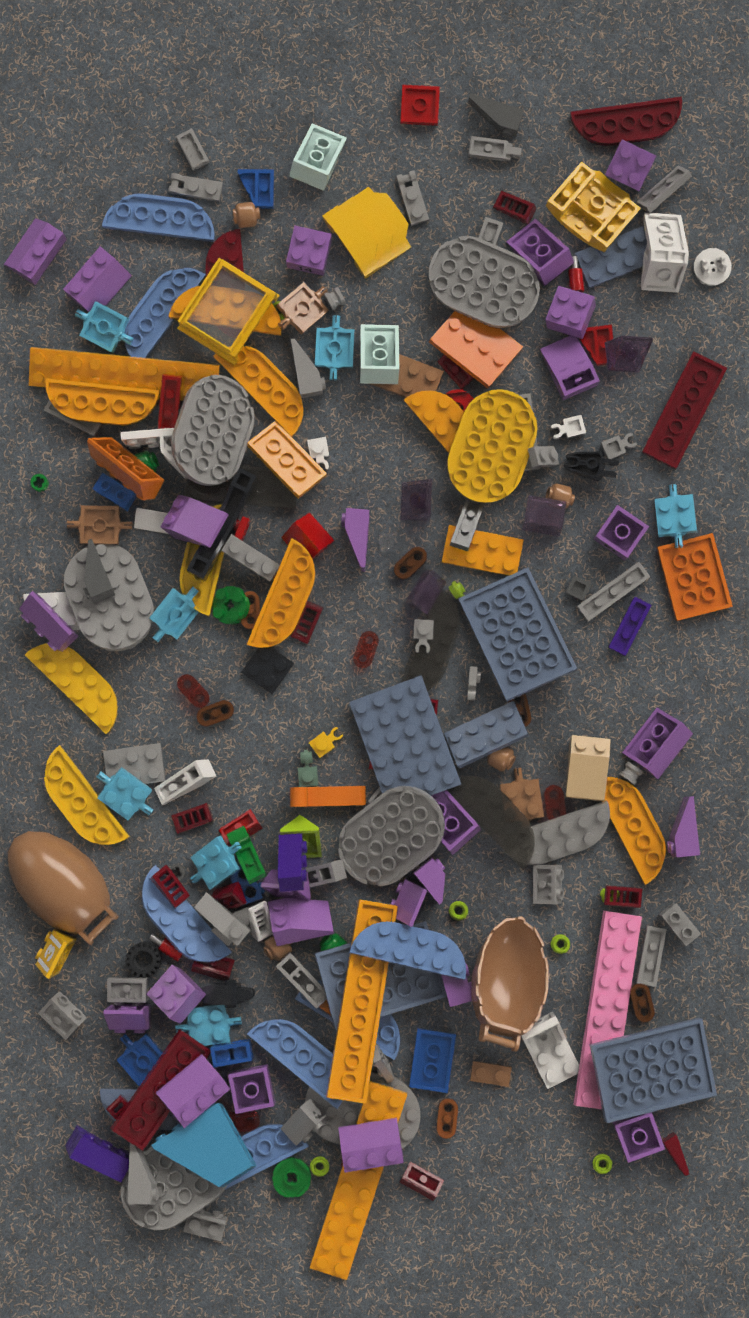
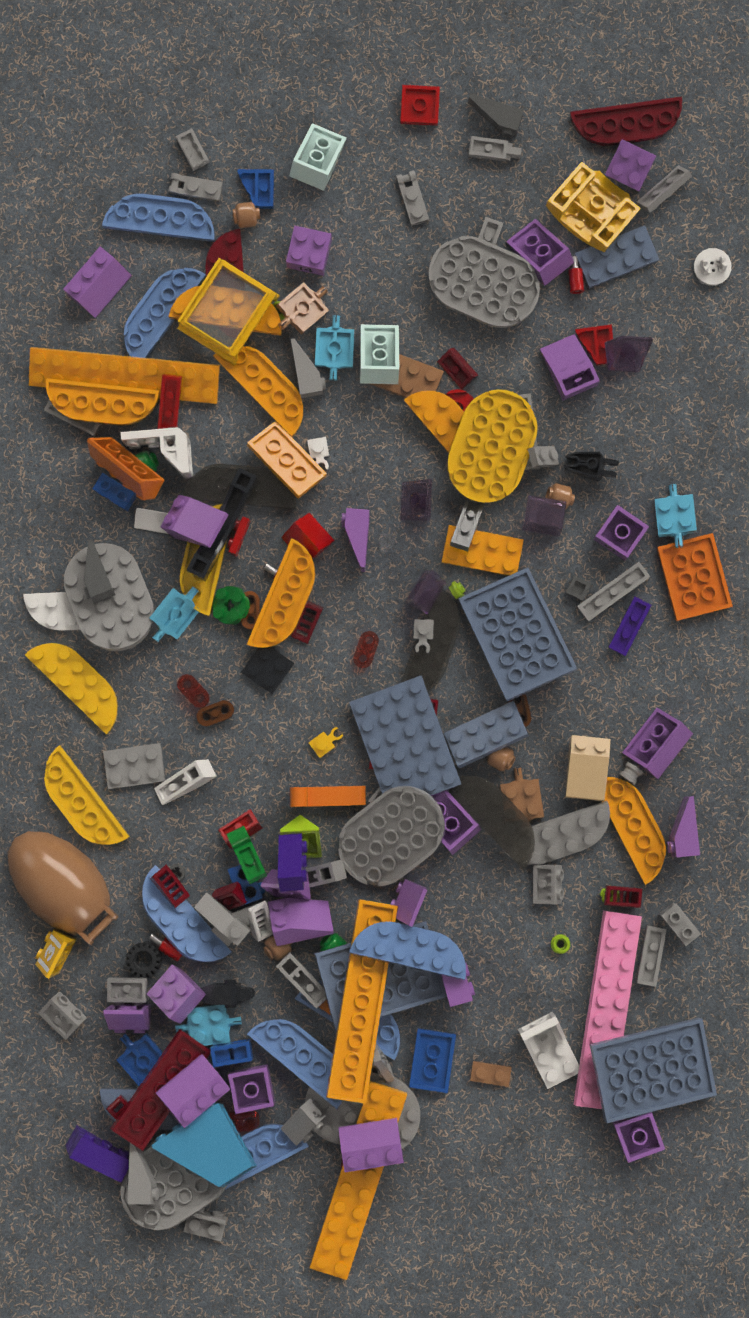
medium lavender slope [4,218,67,285] -> none
medium lavender slope [19,591,78,652] -> none
green bush [30,474,49,492] -> none
medium nougat plate [67,505,133,545] -> none
medium azure plate [75,301,134,353] -> none
medium azure plate [96,767,153,820] -> none
light grey plate [171,375,255,486] -> none
dark red slope [171,803,214,834] -> none
medium azure plate [190,836,242,890] -> none
dark red slope [192,957,235,981] -> none
light grey plate [221,534,280,582] -> none
green plate [272,1157,312,1198] -> none
sand green plate [298,750,319,787] -> none
lime plate [310,1156,330,1177] -> none
yellow slope [322,187,411,279] -> none
light grey wheel [324,287,346,311] -> none
reddish brown plate [394,547,427,580] -> none
dark red slope [399,1162,444,1201] -> none
medium lavender slope [414,857,445,905] -> none
orange plate [429,311,523,389] -> none
dark orange plate [436,1098,458,1139] -> none
lime plate [449,901,468,920] -> none
light grey plate [467,666,481,700] -> none
medium nougat windscreen [471,916,549,1052] -> none
dark red slope [493,191,537,225] -> none
clear red plate [544,785,566,820] -> none
medium lavender brick [545,286,596,339] -> none
white plate [550,415,586,439] -> none
lime plate [592,1154,612,1174] -> none
light grey plate [601,433,637,459] -> none
reddish brown plate [630,983,655,1022] -> none
white bracket [641,212,689,293] -> none
dark red plate [642,351,727,470] -> none
dark red slope [662,1132,689,1176] -> none

